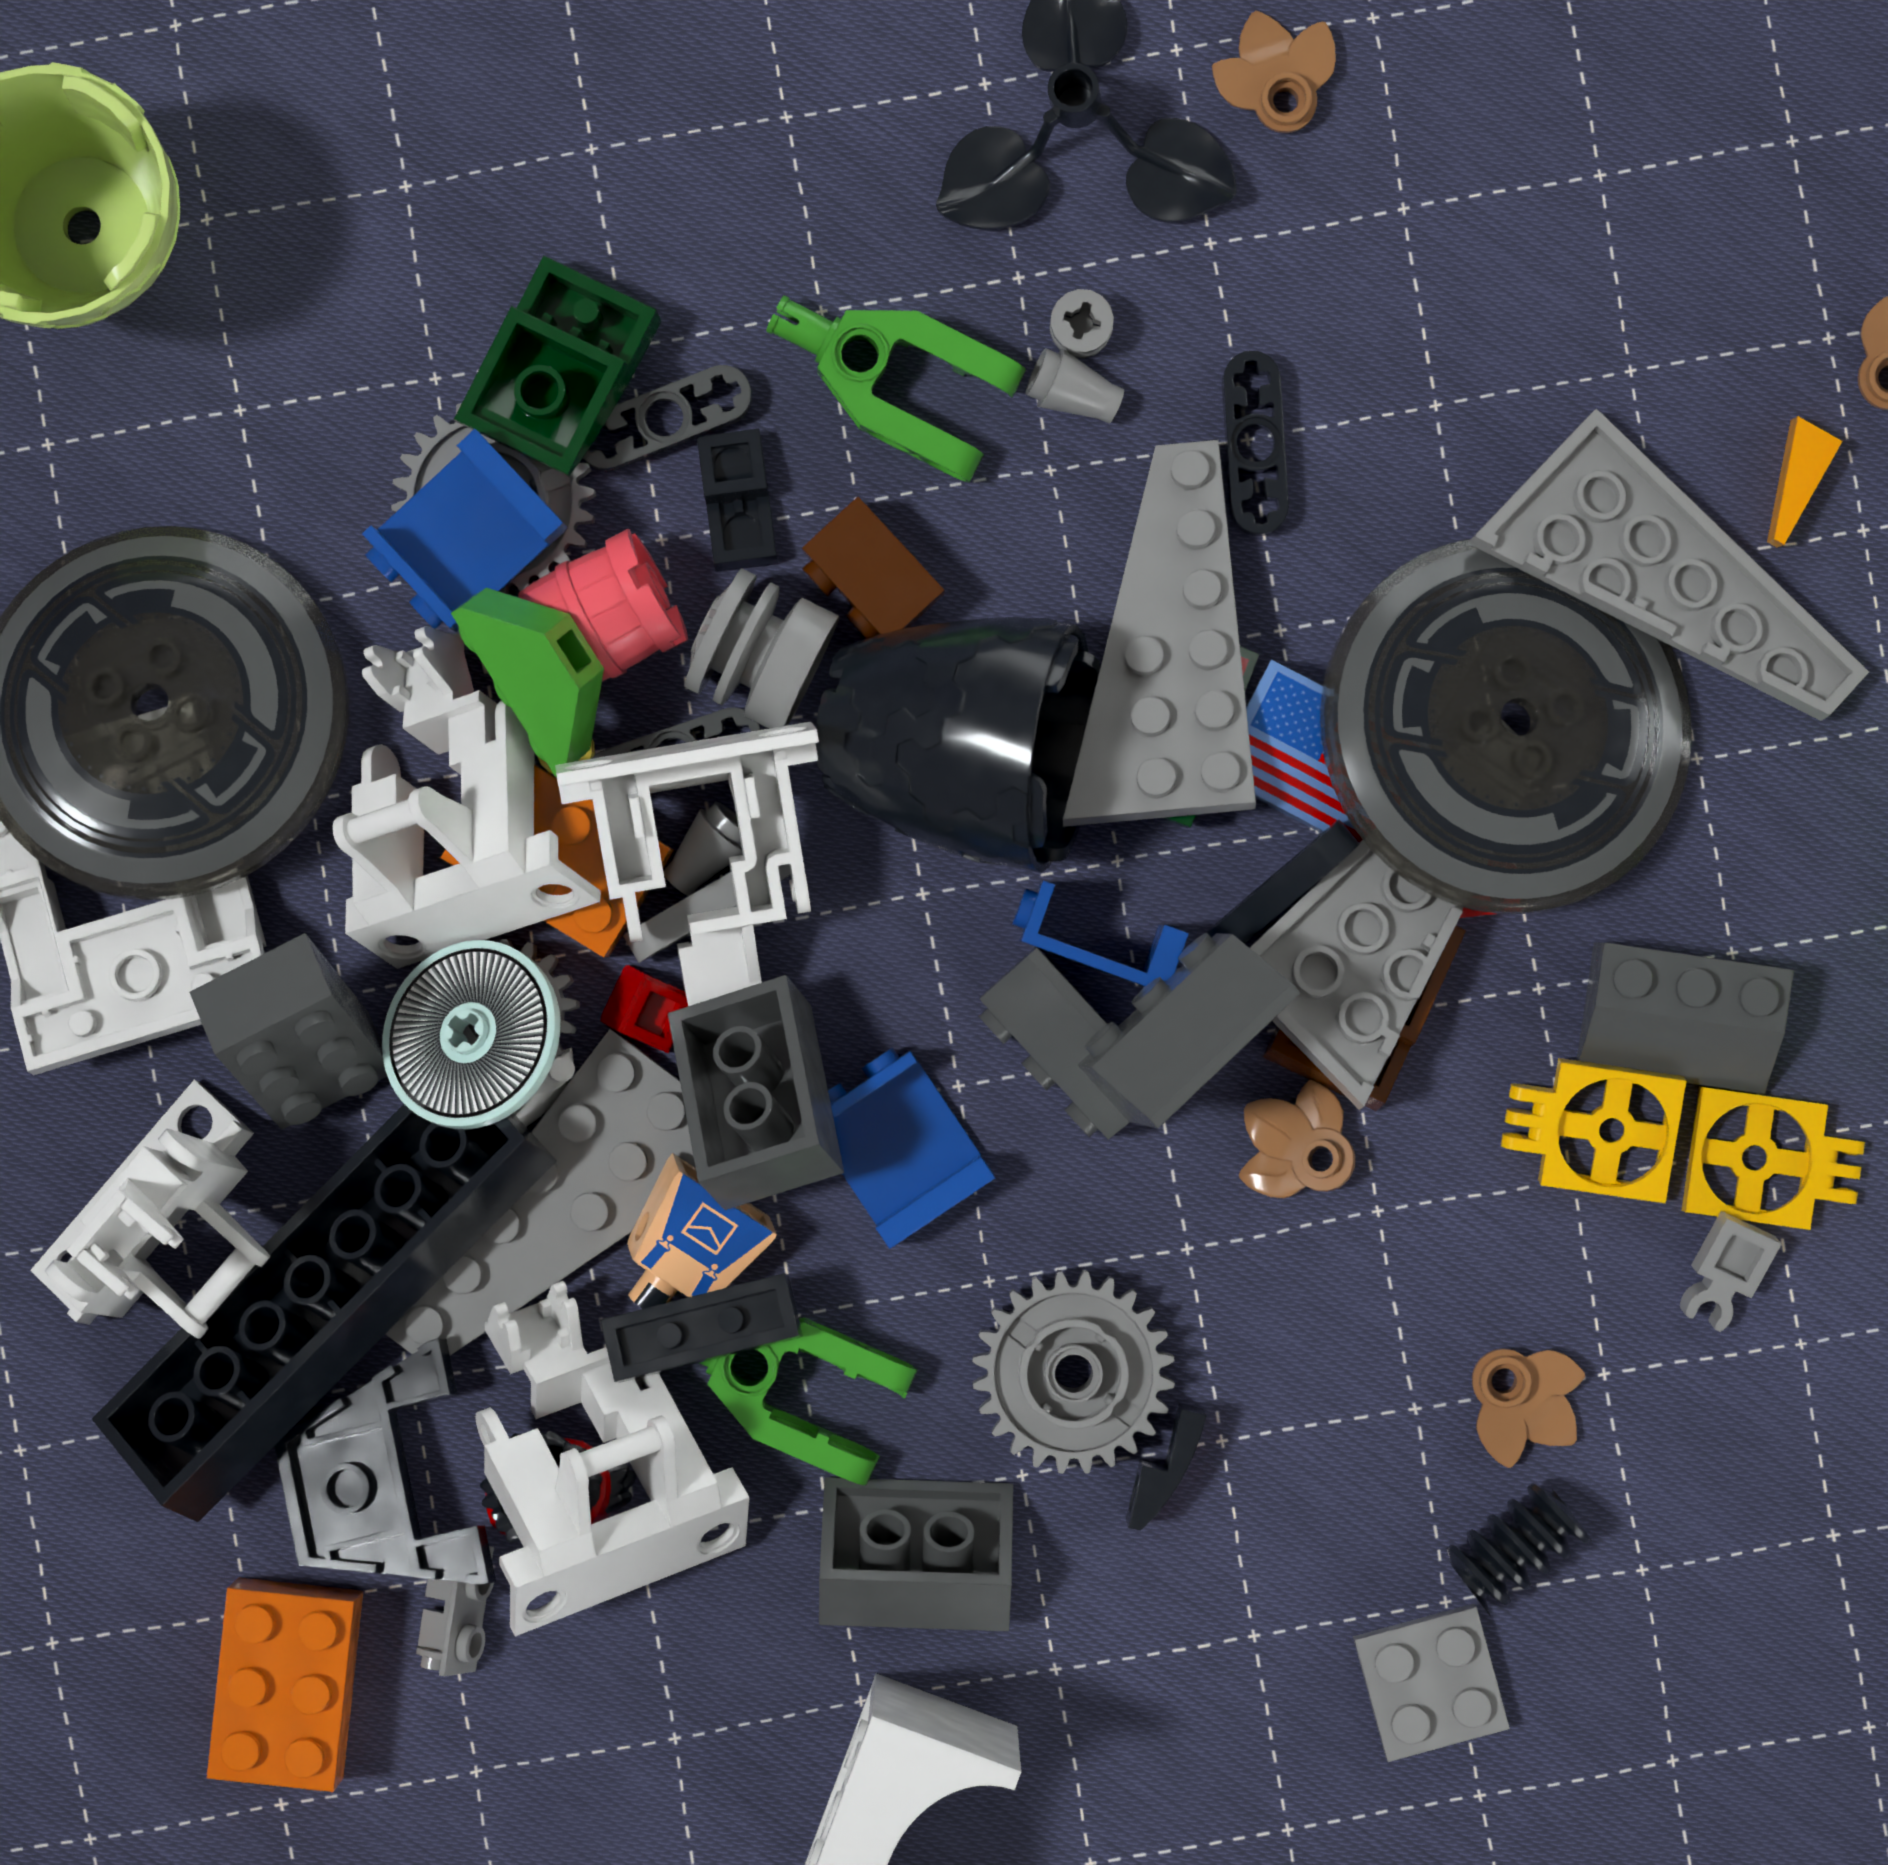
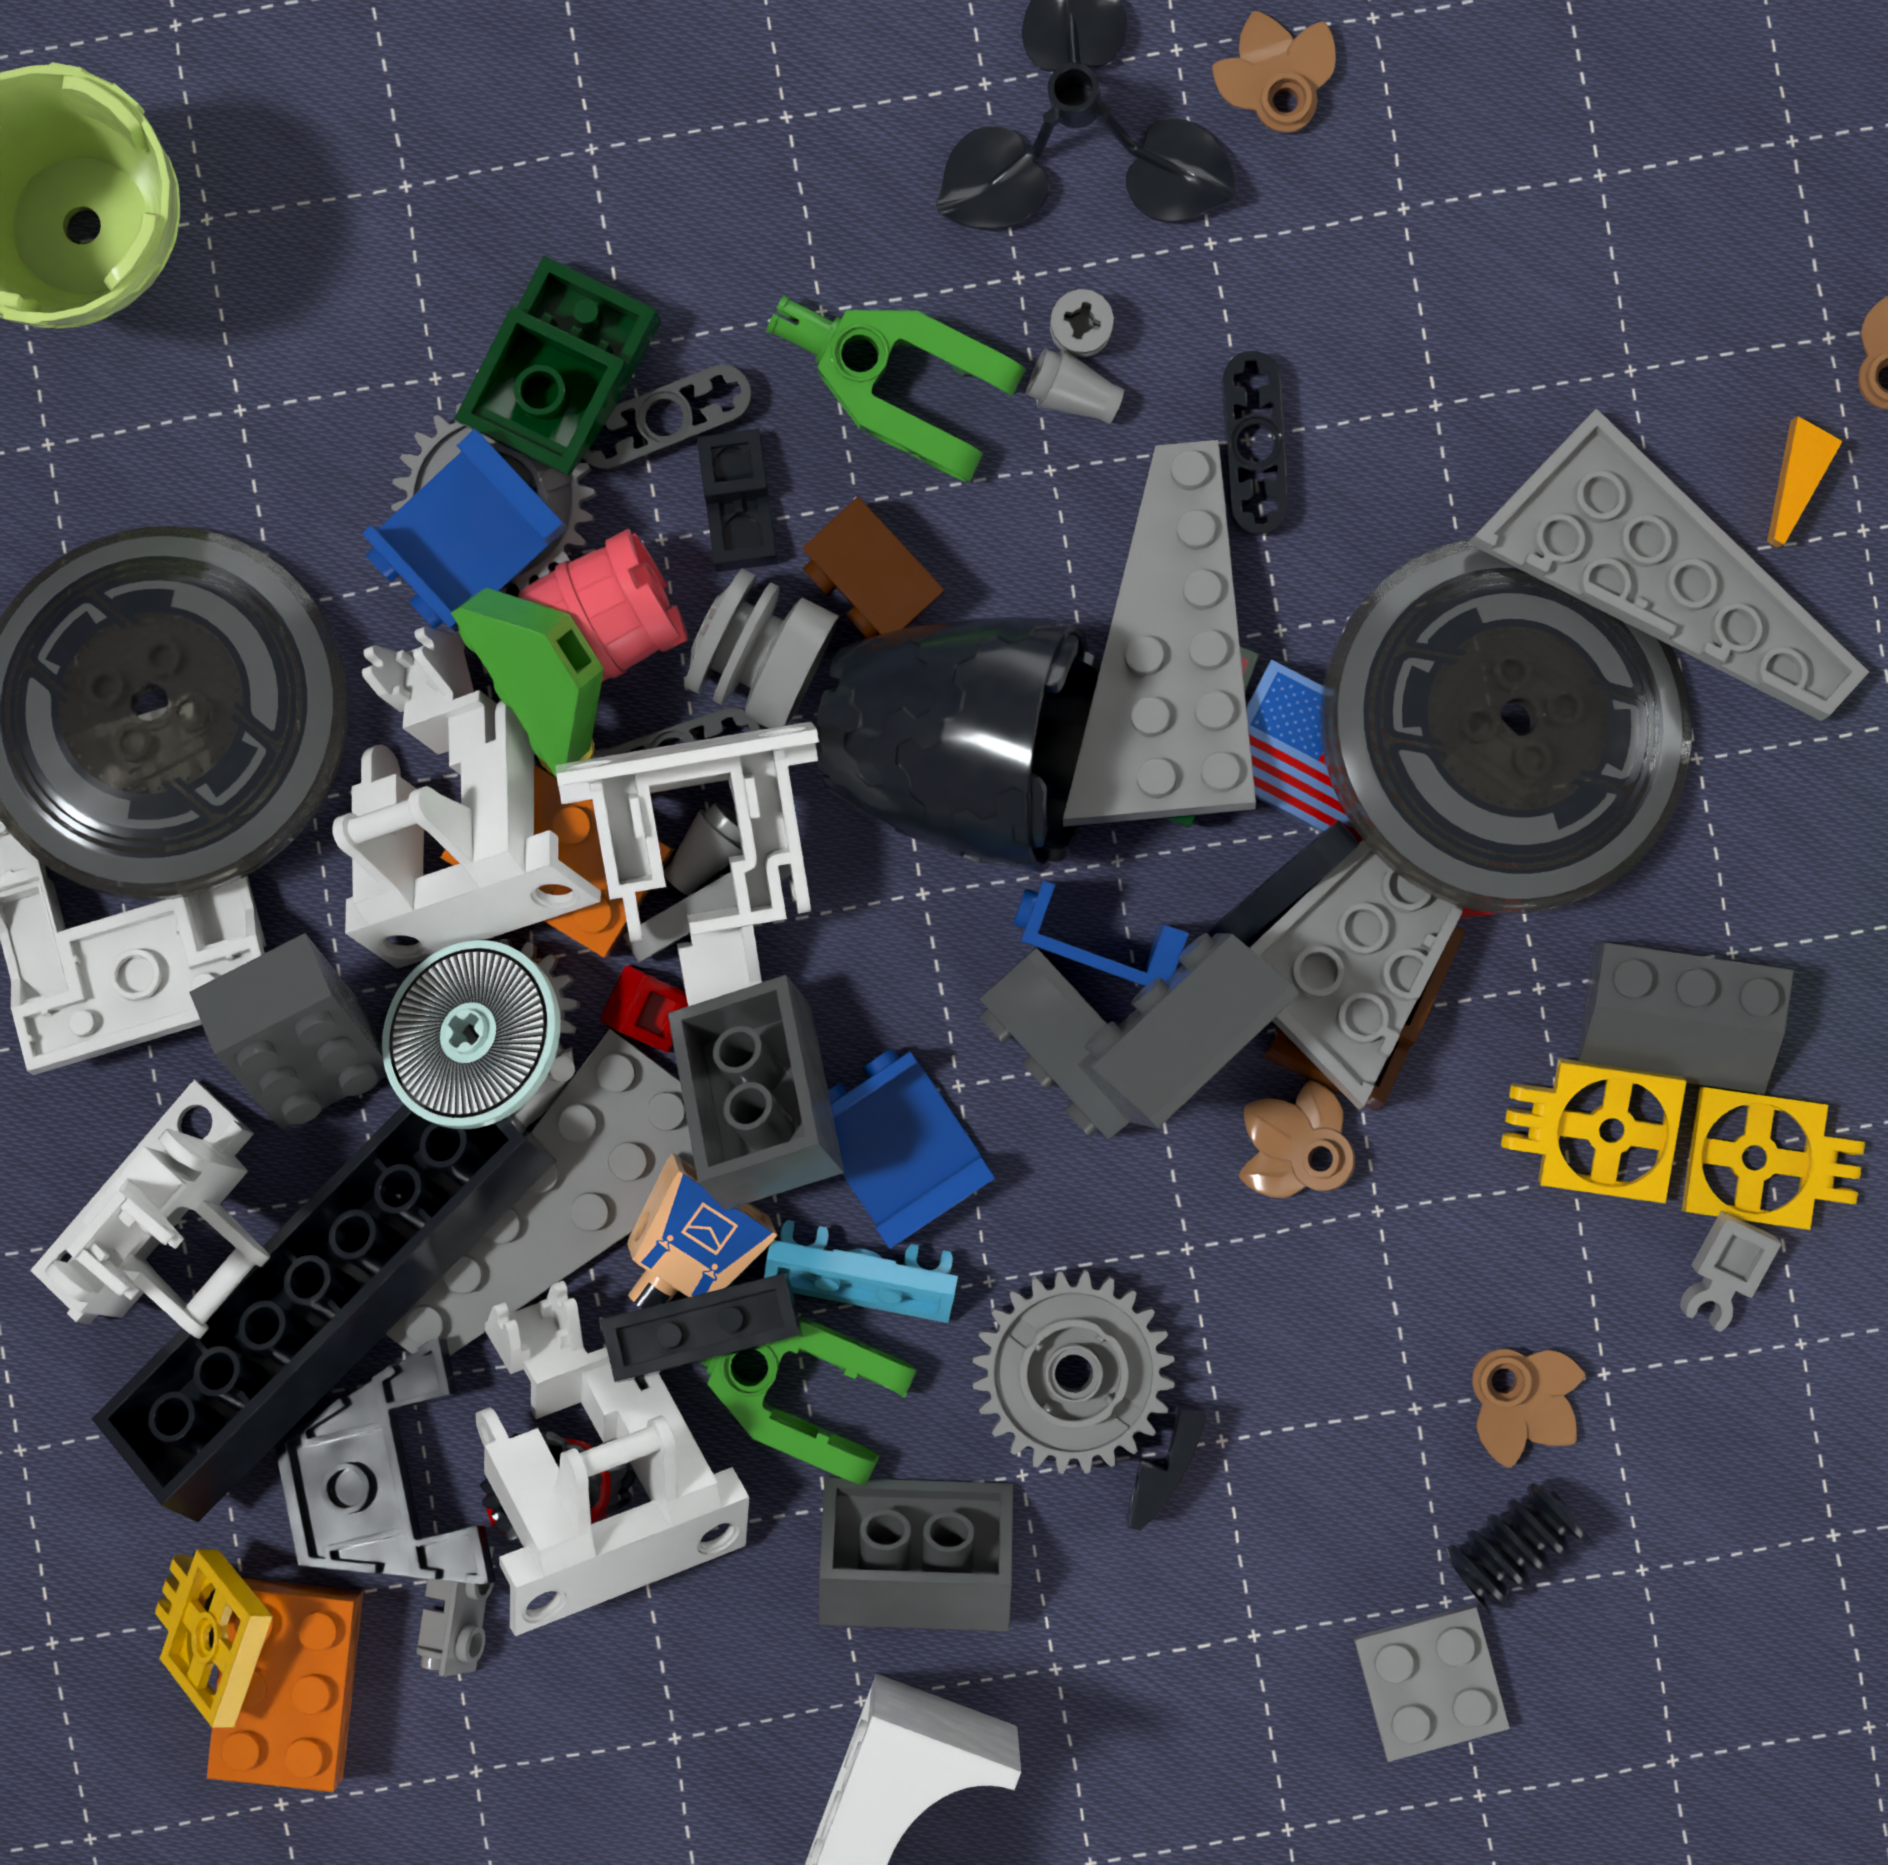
none -> yellow piece [155,1549,273,1728]
none -> medium azure plate [764,1220,958,1323]

